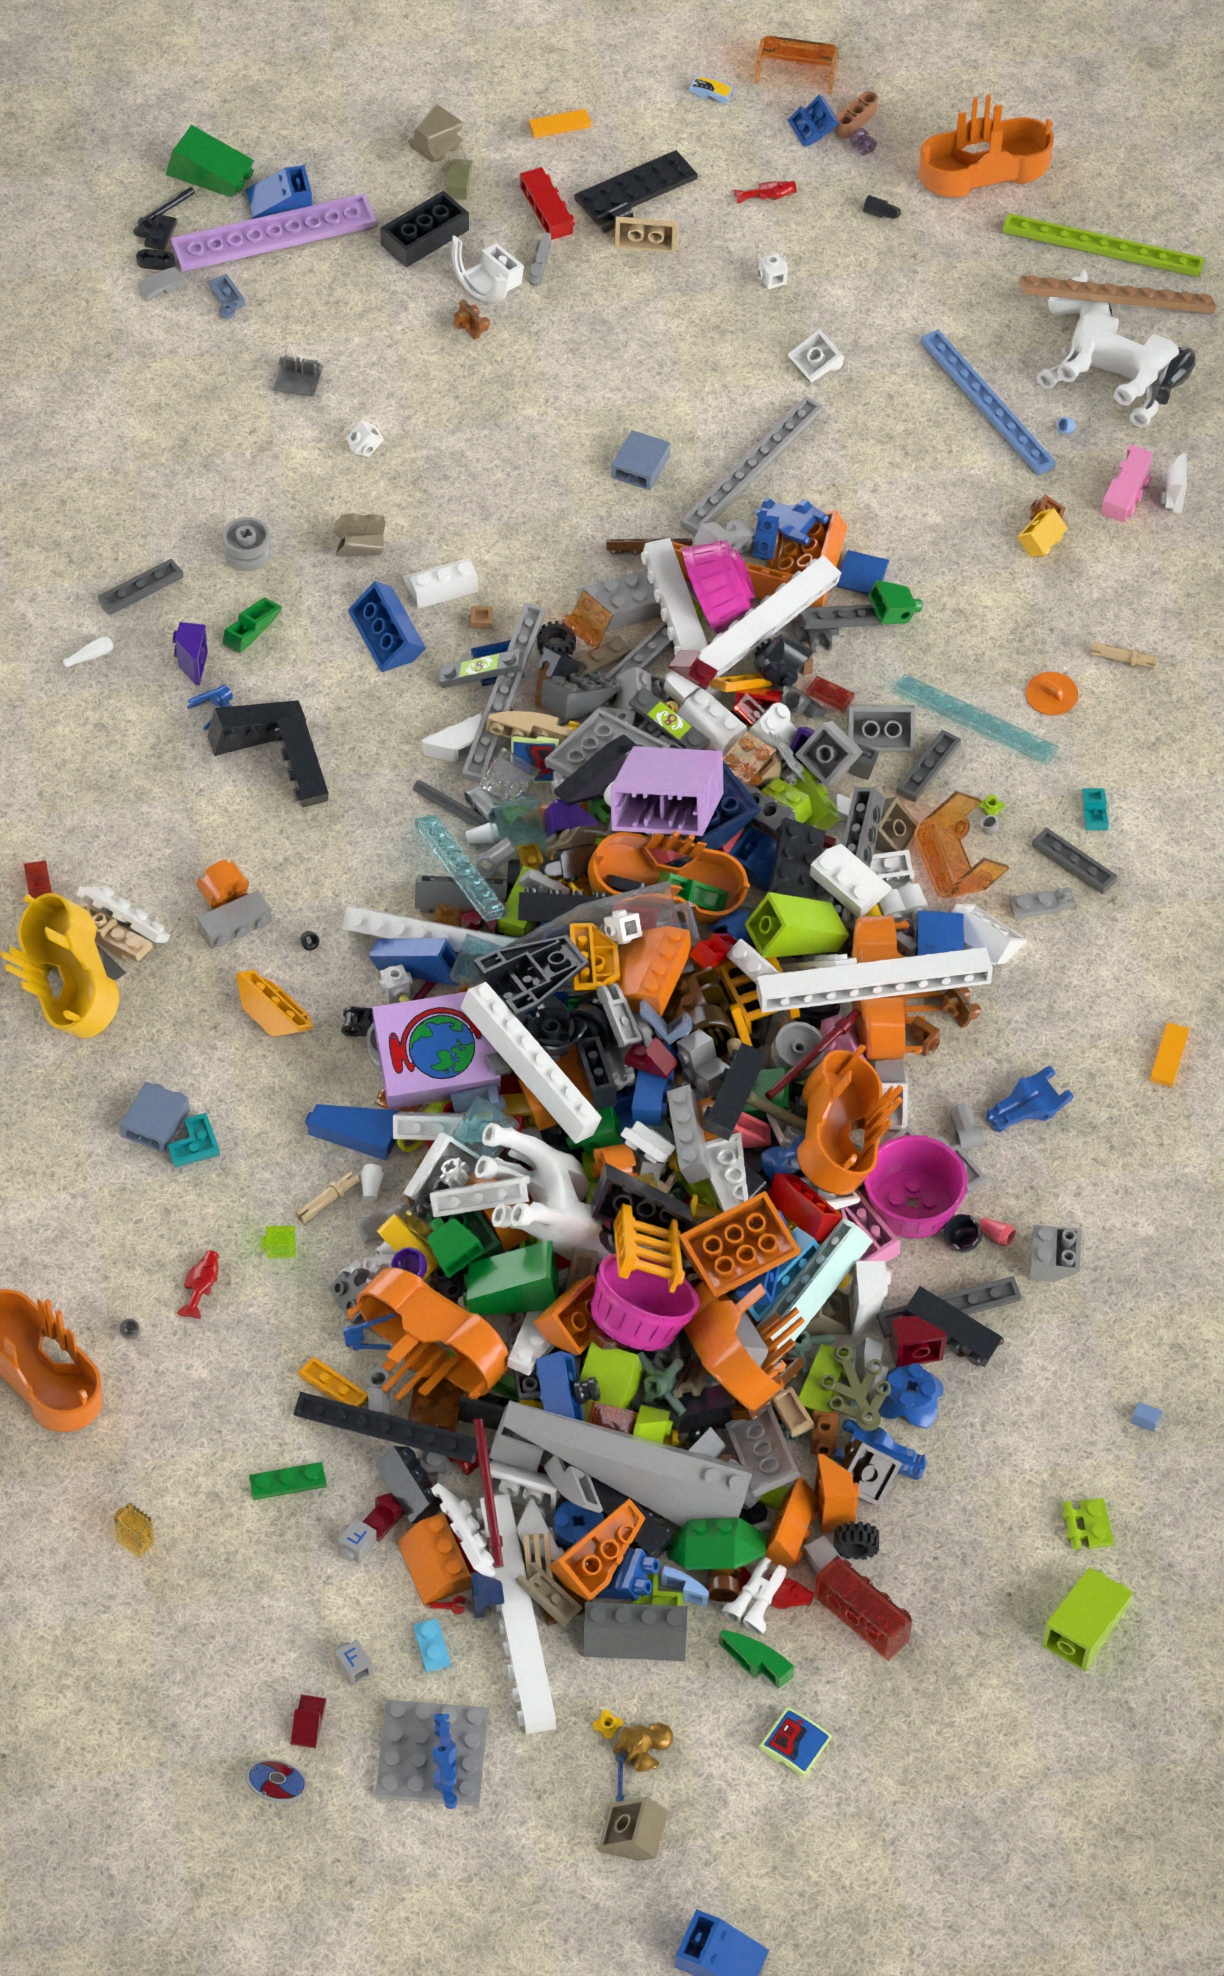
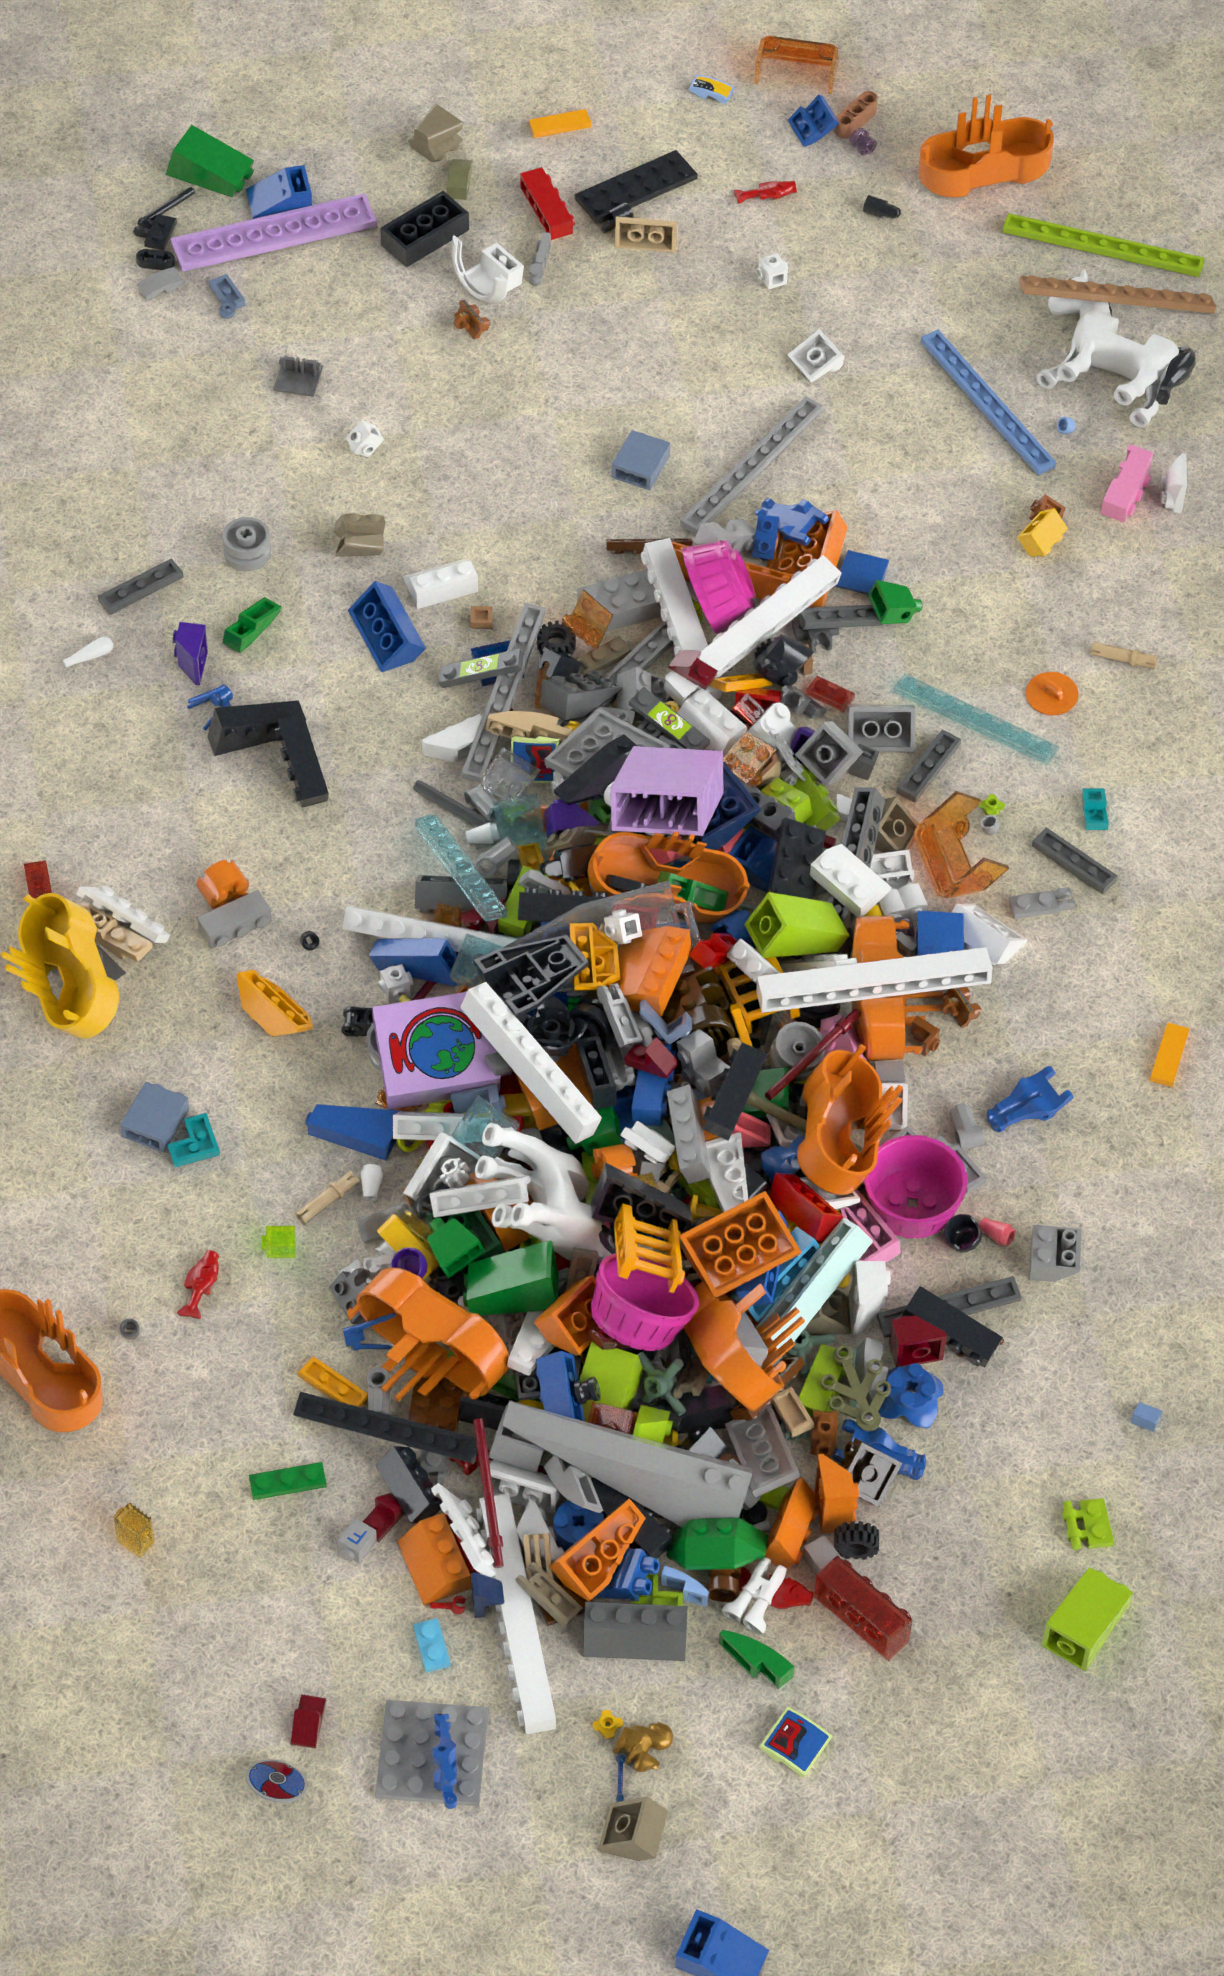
light grey brick [335,1639,373,1686] -> none

